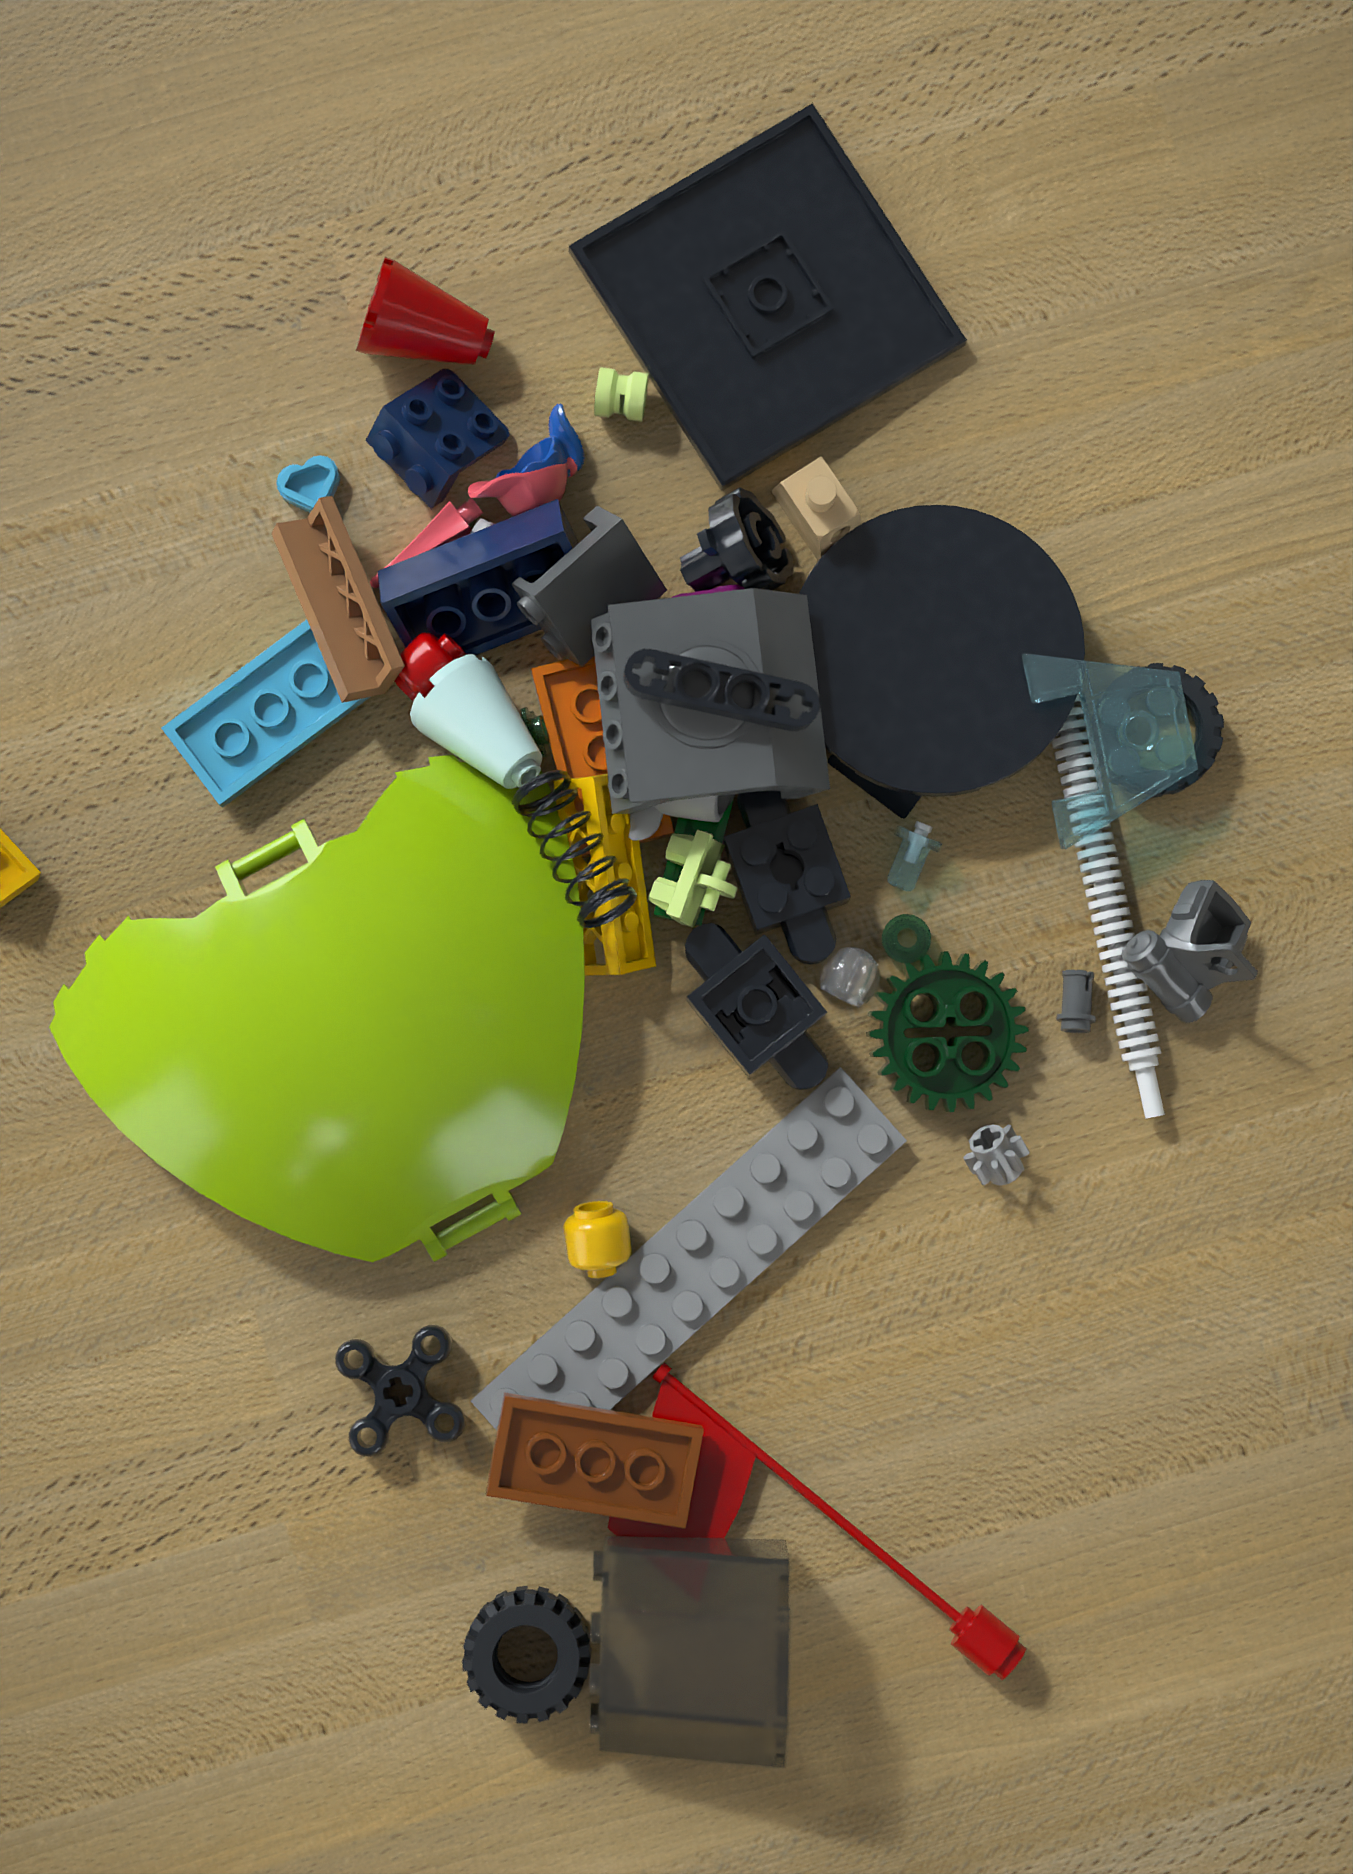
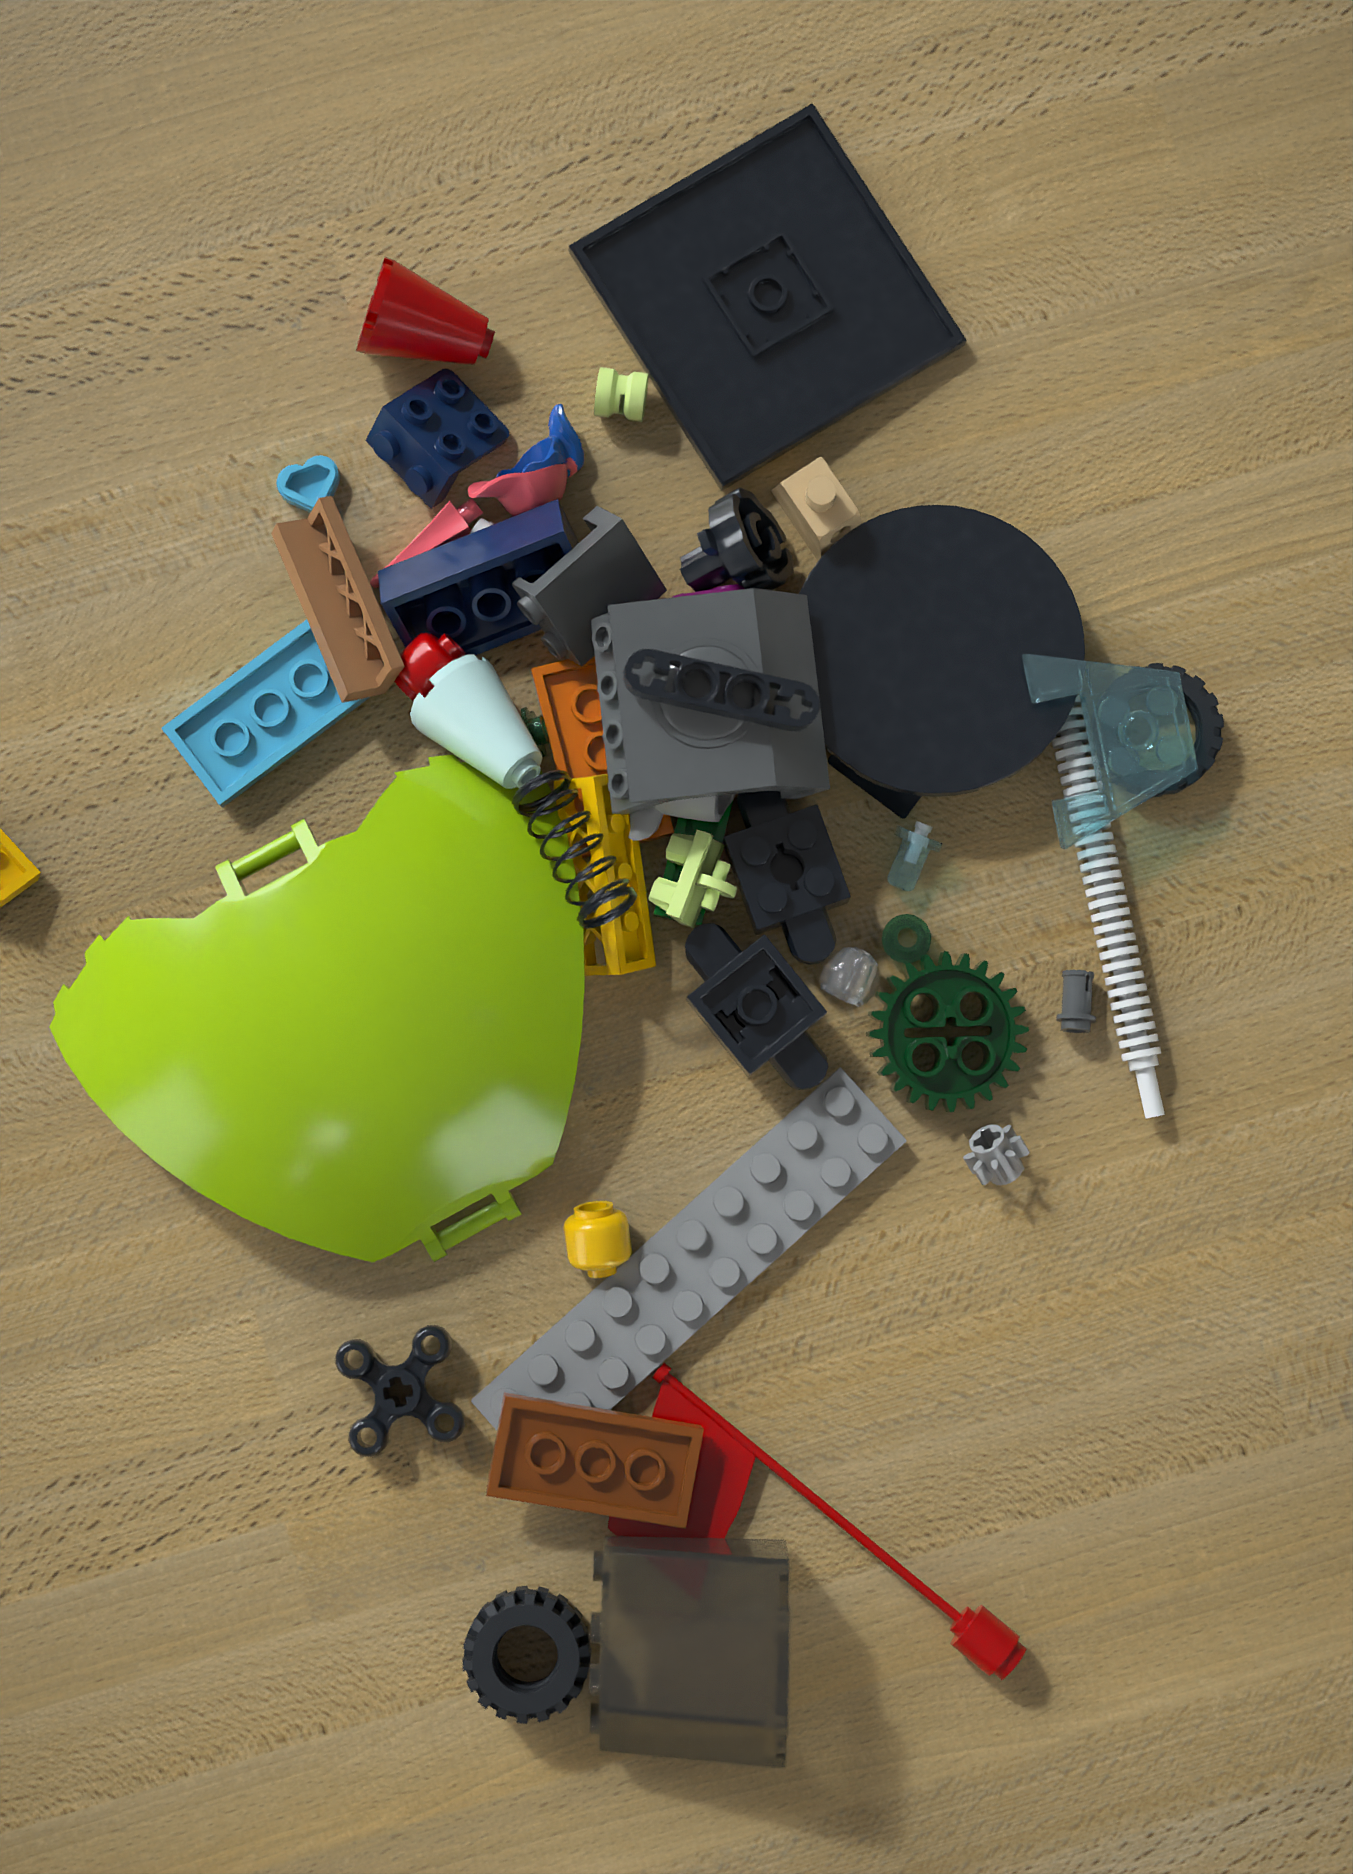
dark grey piece [1121,880,1258,1023] -> none

